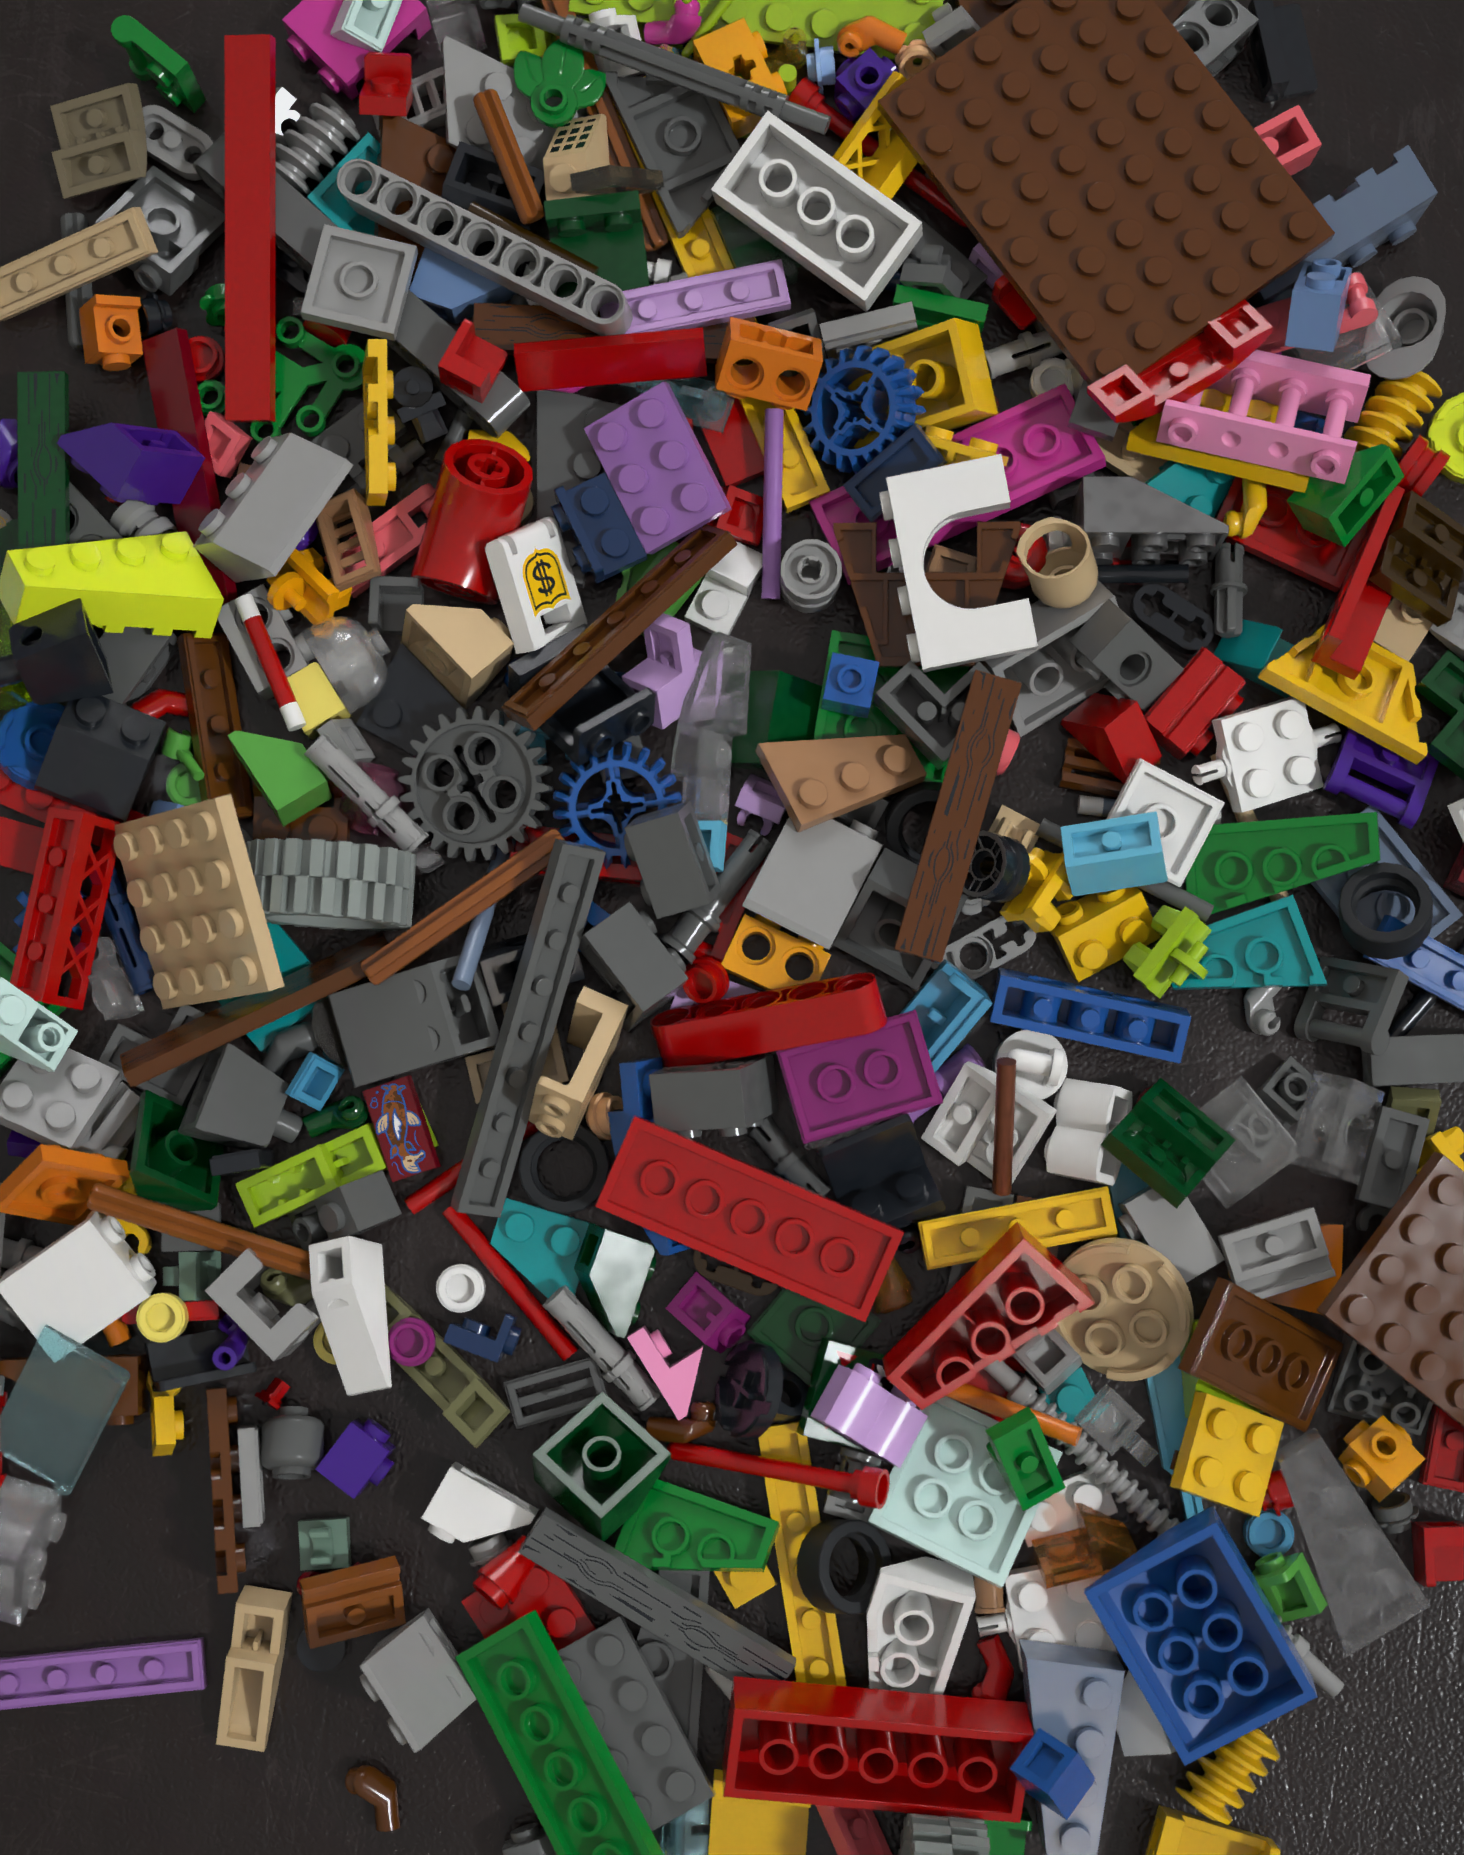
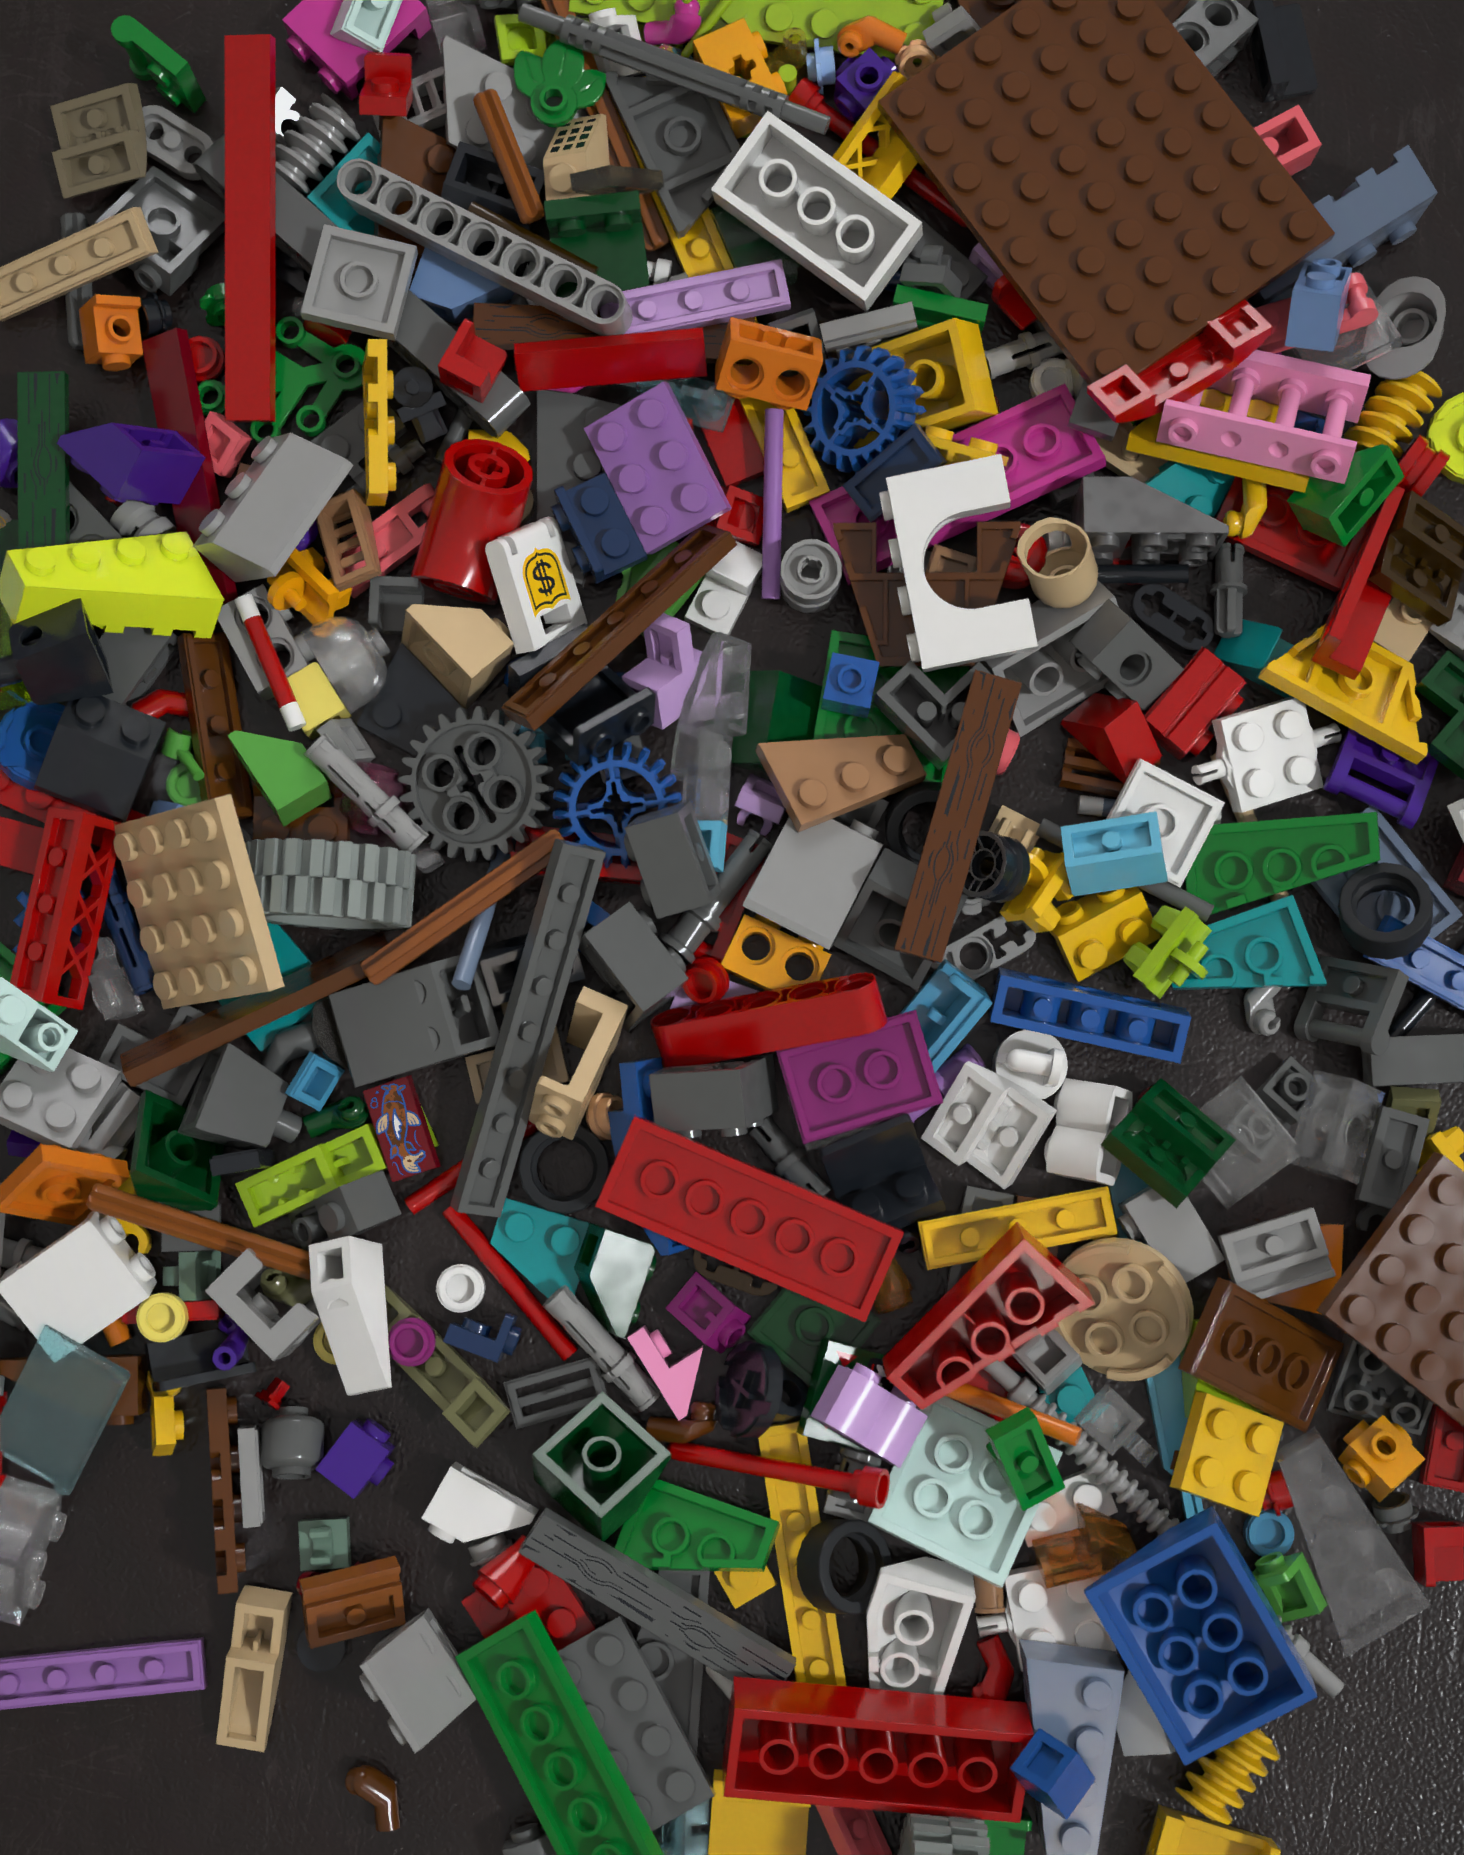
copper bar [992,1057,1016,1196] -> none

